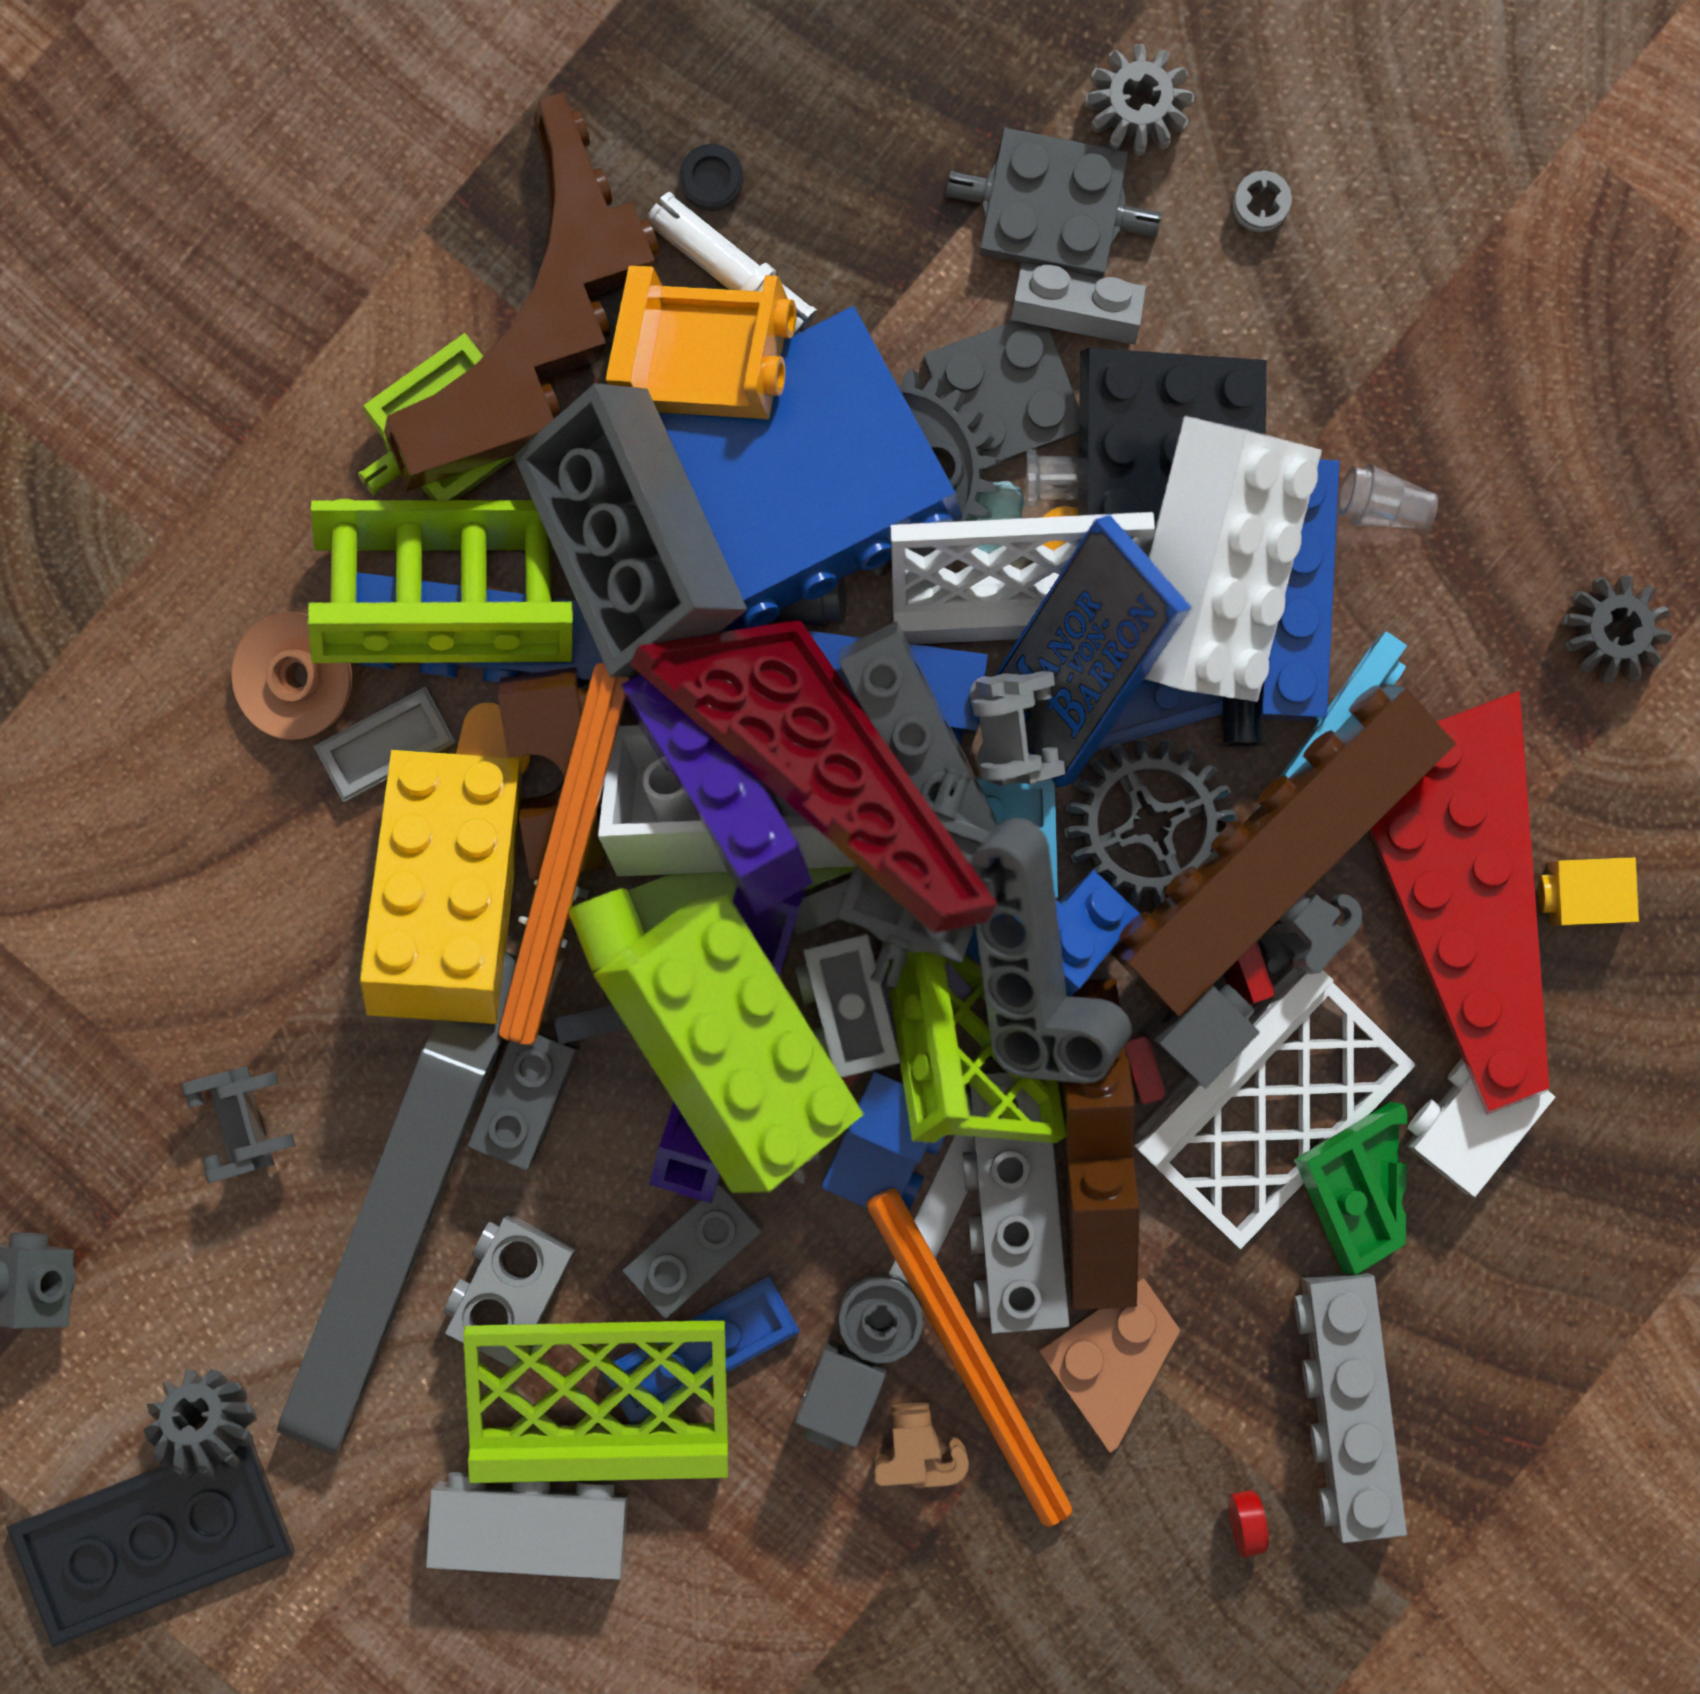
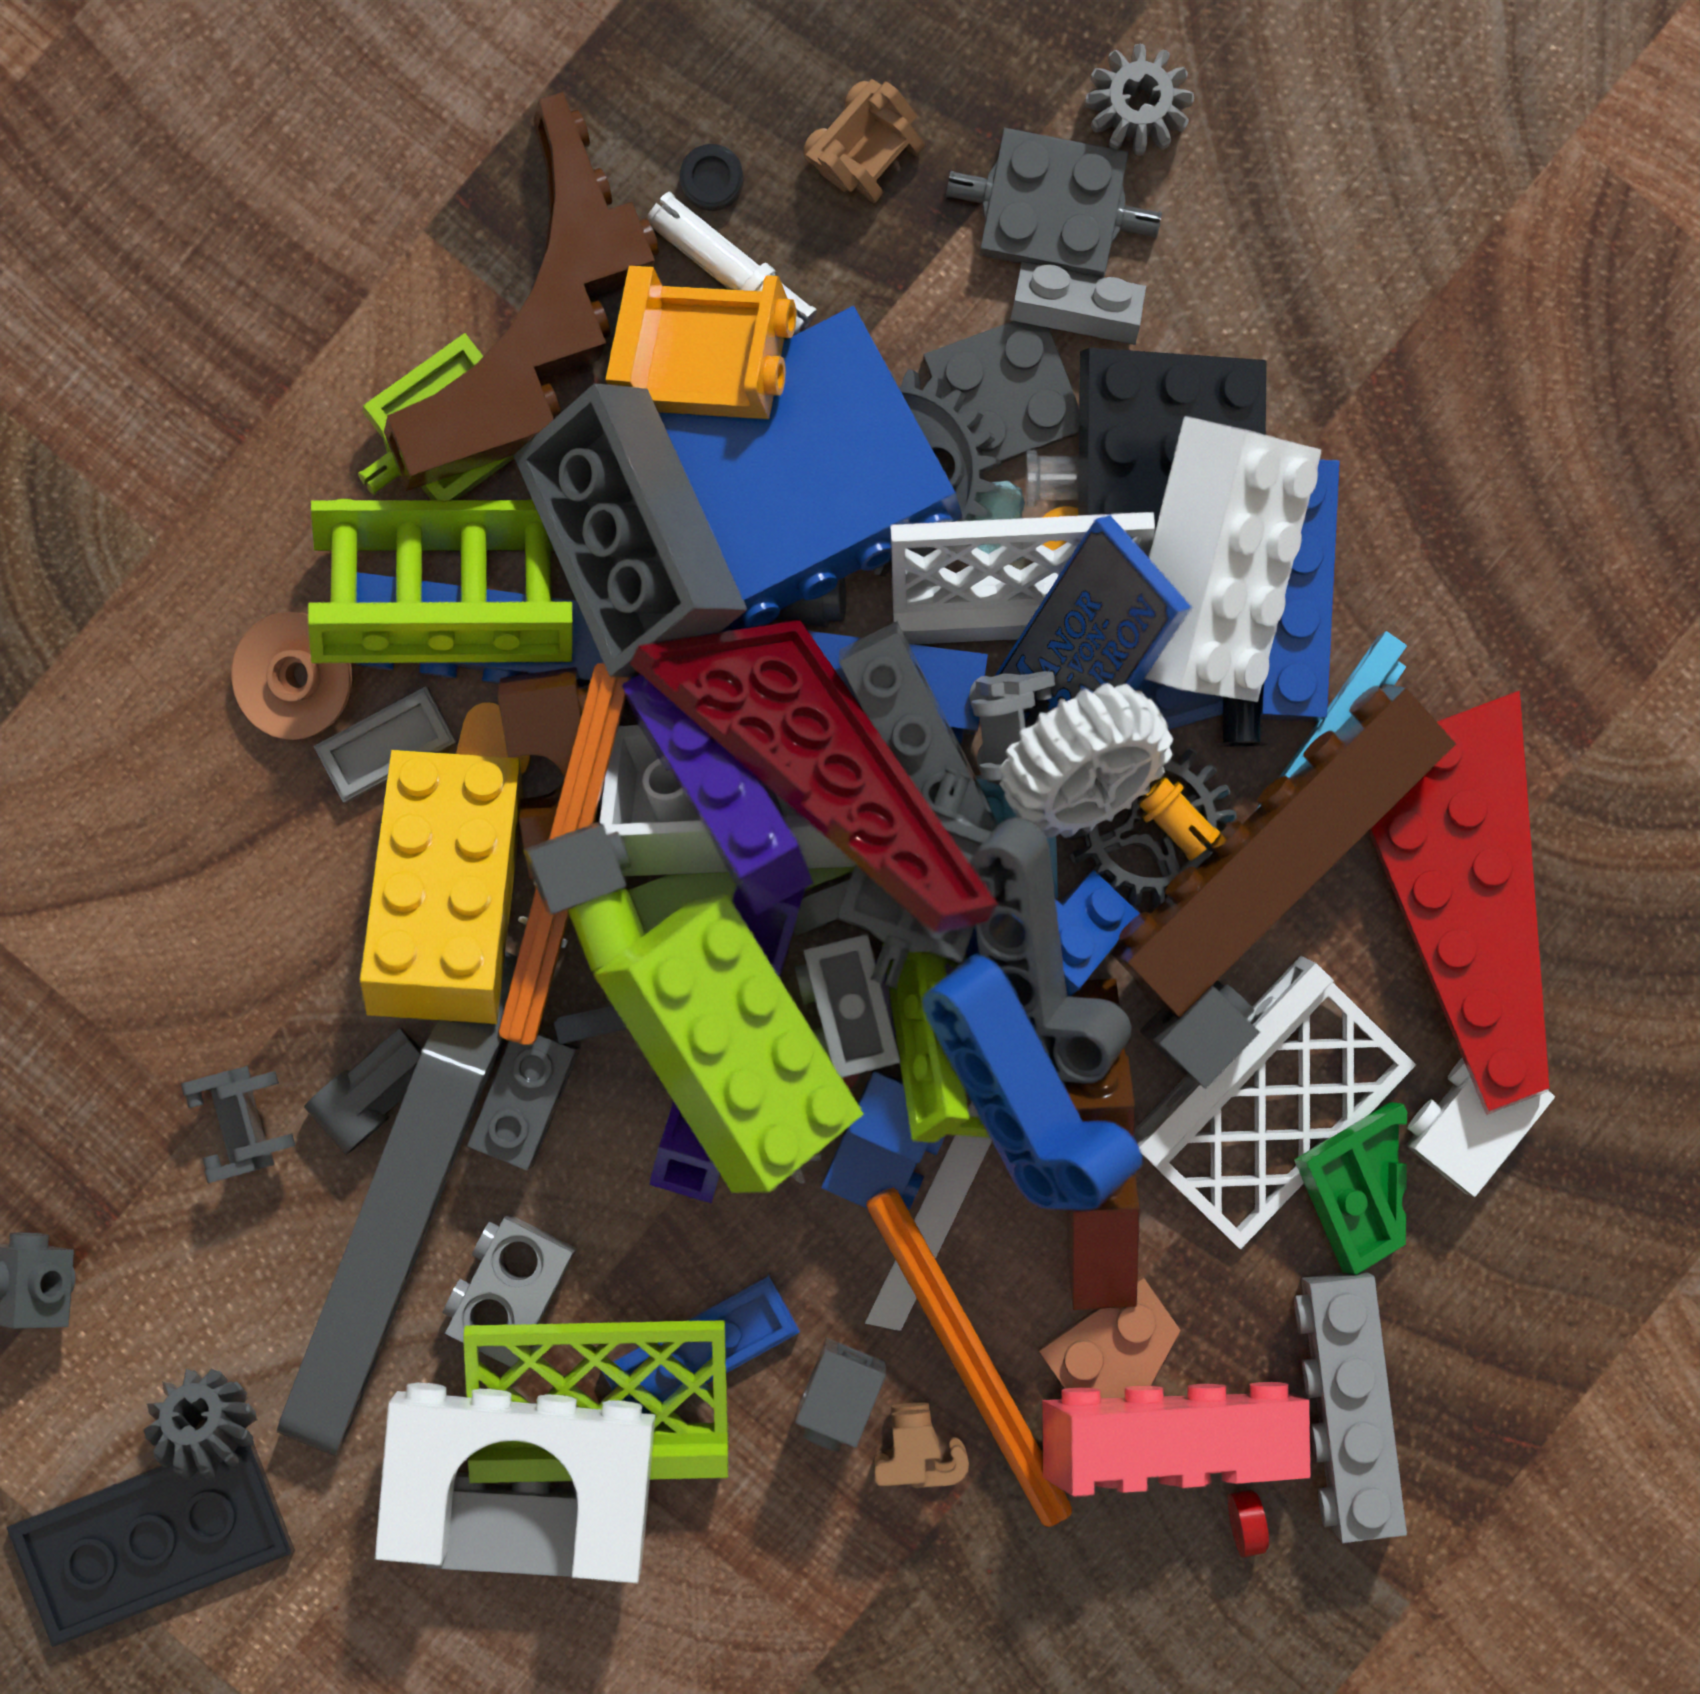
dark grey brick [623,1180,764,1319] -> none
dark grey wheel [839,1272,923,1364] -> none
light grey brick [962,1071,1069,1334] -> none
red tile [1125,1035,1166,1105] -> none
red tile [1223,941,1275,1004] -> none
light grey bush [1232,170,1292,233] -> none
dark grey piece [1257,893,1363,980] -> none
clear cone [1338,464,1438,530] -> none
yellow brick [1538,857,1639,926] -> none
dark grey gear [1561,575,1672,684] -> none
none -> dark grey piece [304,1028,423,1155]
none -> white arch [375,1383,656,1583]
none -> dark grey brick [523,822,631,914]
none -> medium nougat piece [803,79,925,203]
none -> blue beam [922,955,1142,1210]
none -> white gear [999,683,1173,838]
none -> coral wedge [1042,1382,1310,1497]
none -> light orange pin [1137,777,1220,861]

